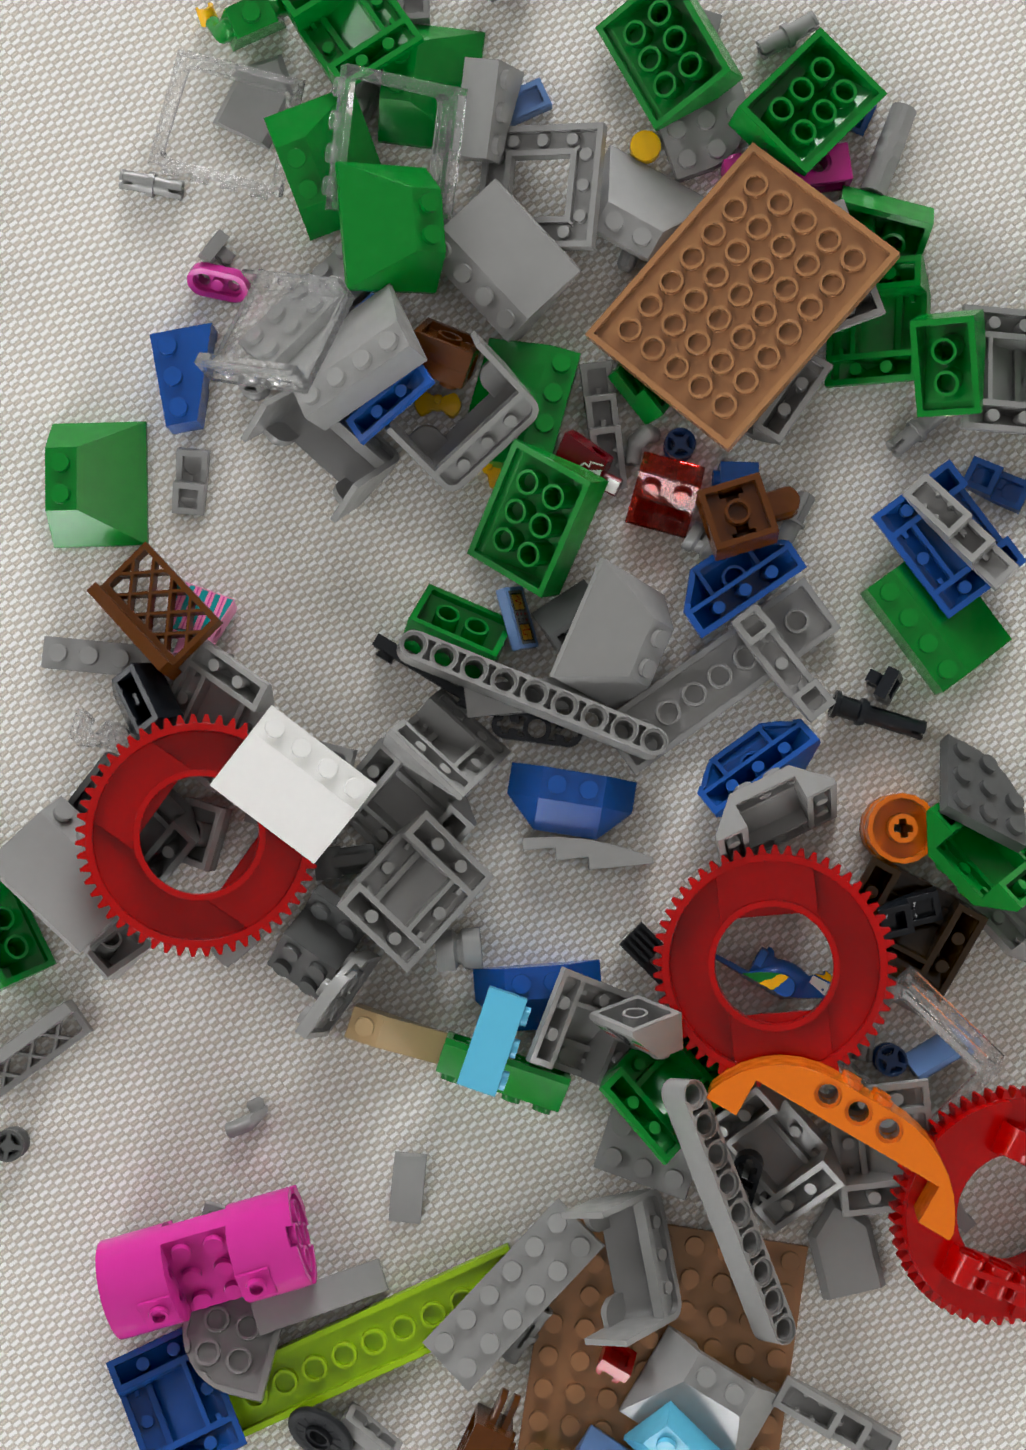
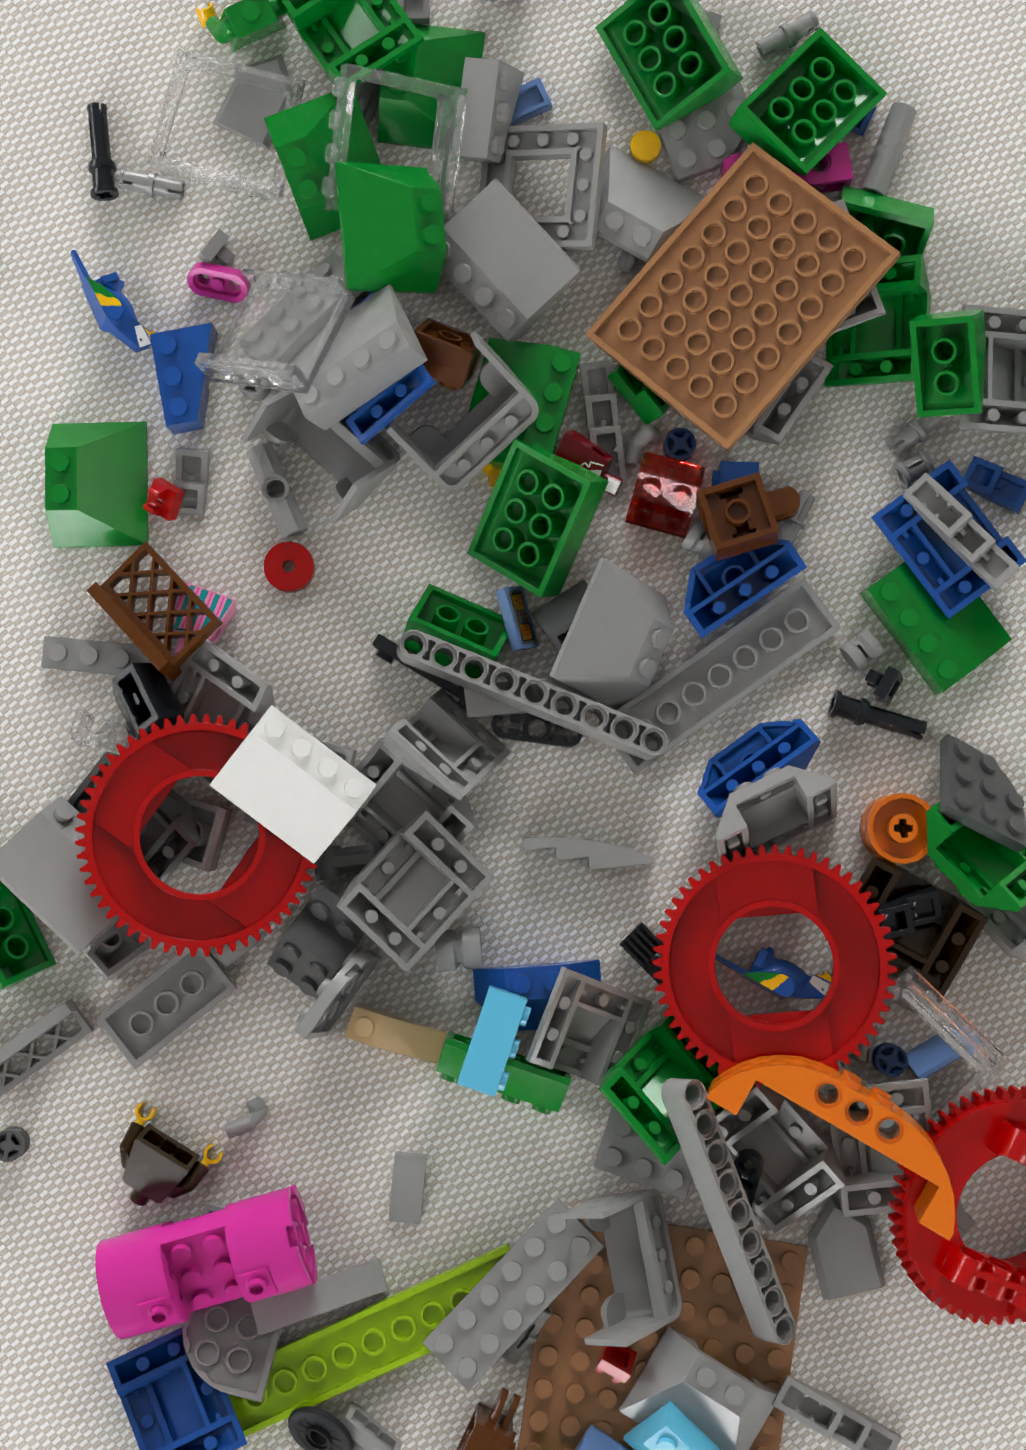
yellow piece [414,392,462,419] -> none
blue wedge [507,762,637,840] -> none
light grey slope [589,995,683,1059] -> none
light grey slope [730,602,836,723] -> none
none -> blue animal [70,250,155,353]
none -> black pin [87,102,119,201]
none -> light grey plate [96,947,238,1069]
none -> dark brown torso [119,1102,223,1206]
none -> red tile [143,477,185,521]
none -> light grey piece [246,442,308,540]
none -> red piece [264,541,315,593]
none -> light grey wheel [839,629,884,673]
none -> light grey bush [893,449,935,489]

